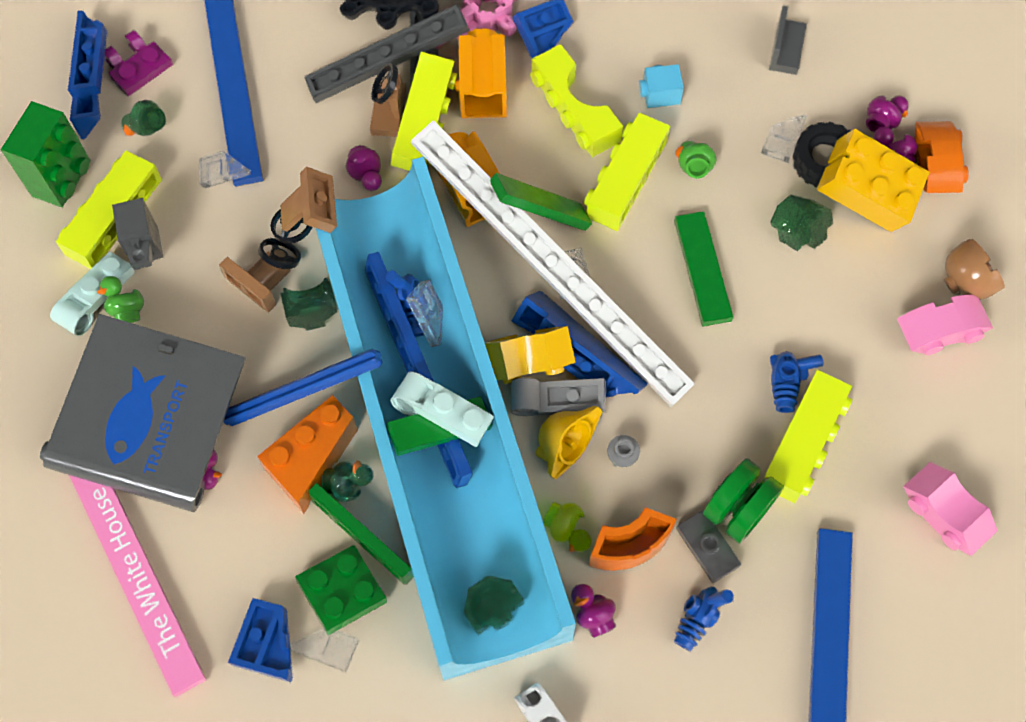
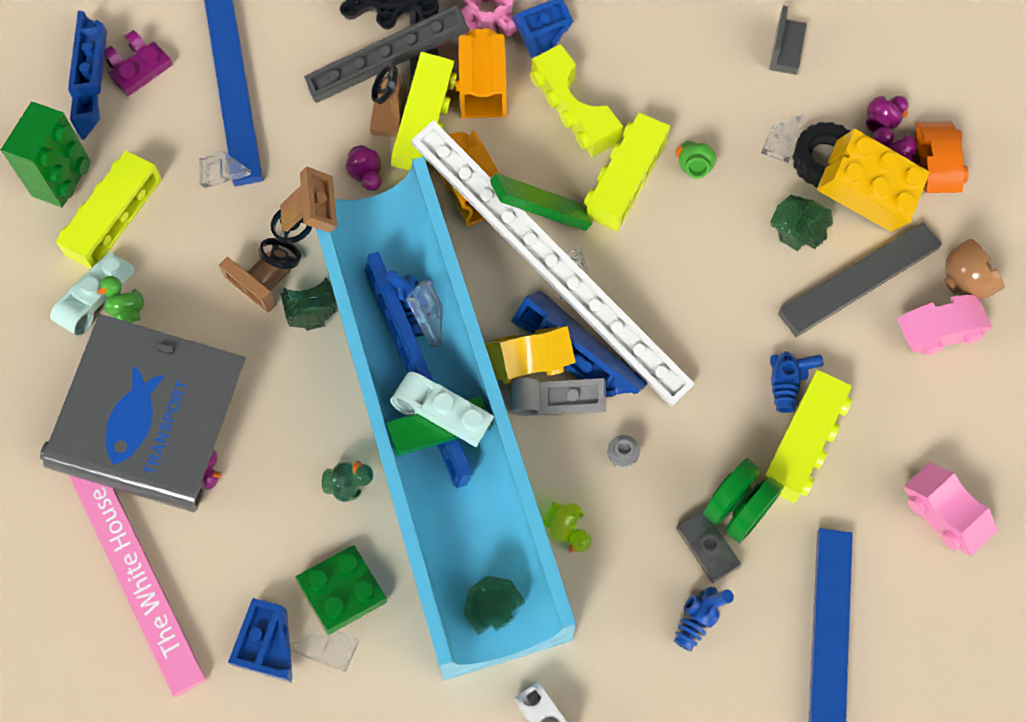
dark grey hinge [112,198,164,270] -> none
clear green animal [121,100,166,136] -> none
blue axle [224,349,383,426] -> none
orange wedge [257,395,358,514] -> none
green tile [309,483,414,585] -> none
yellow hat [536,406,602,480] -> none
magenta animal [571,584,616,637] -> none
orange brick [589,507,677,571] -> none
medium azure brick [639,64,684,108] -> none
green tile [674,211,733,327] -> none
none -> dark grey tile [778,222,942,338]

